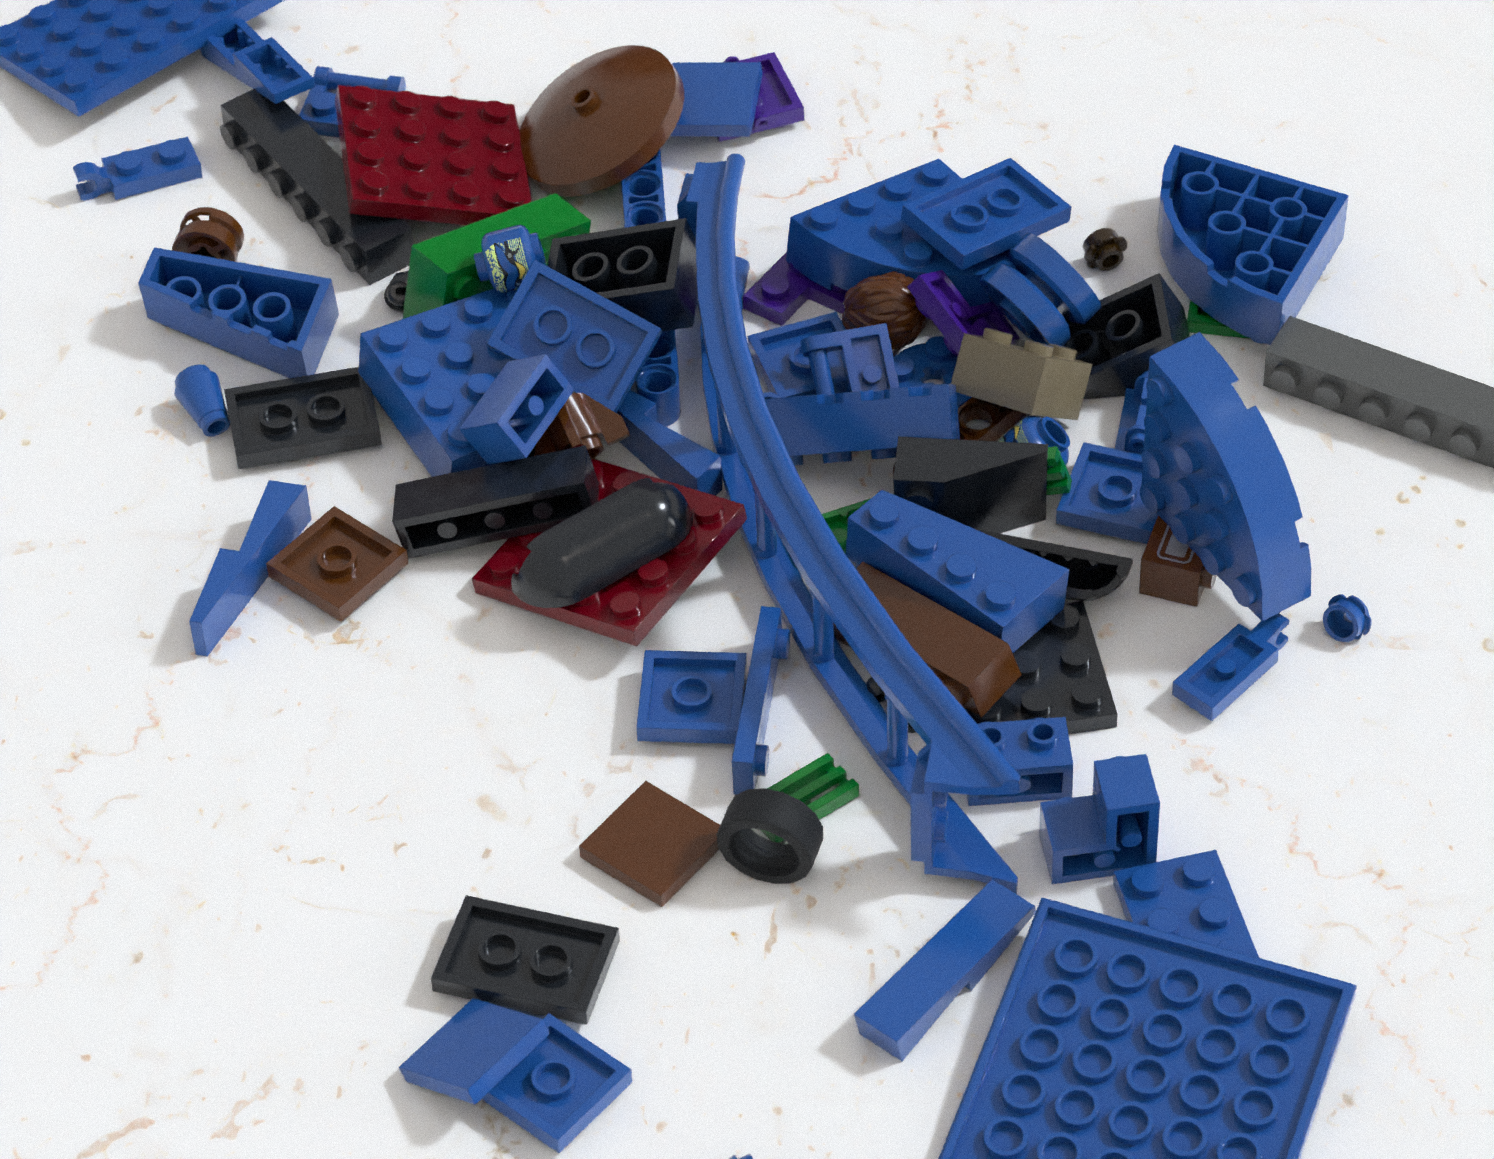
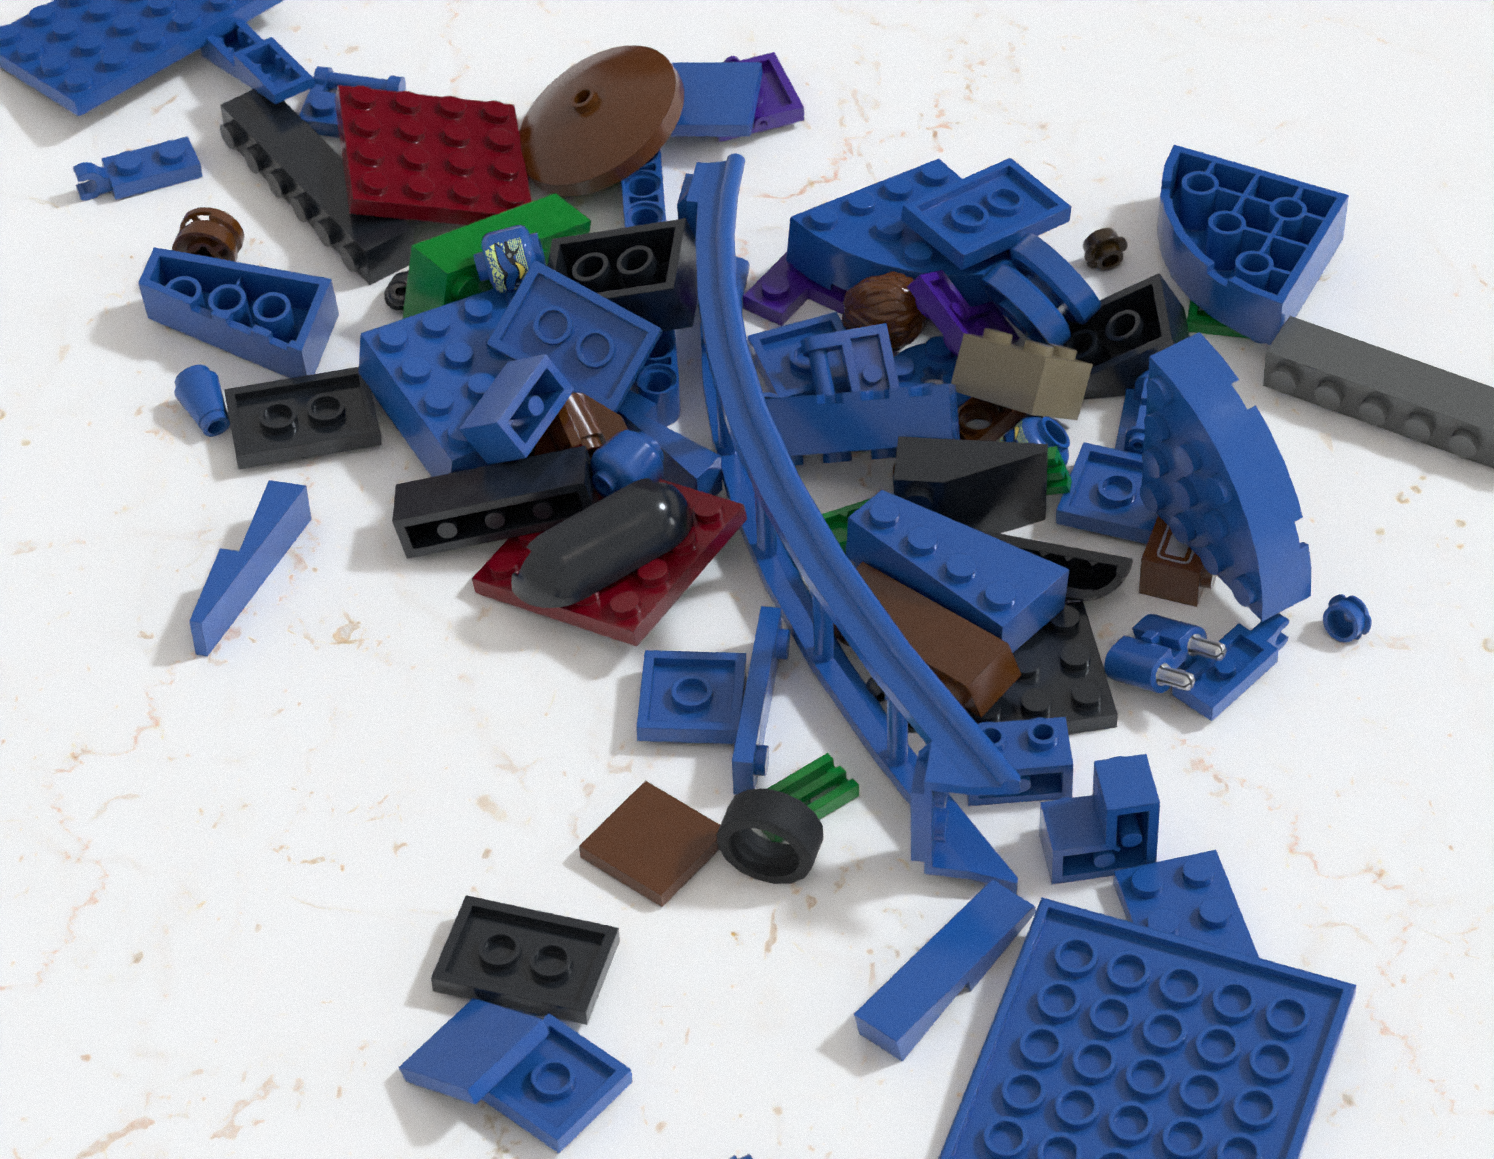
reddish brown plate [266,506,409,622] -> none
none -> blue head [590,430,664,498]
none -> blue piece [1104,614,1226,693]

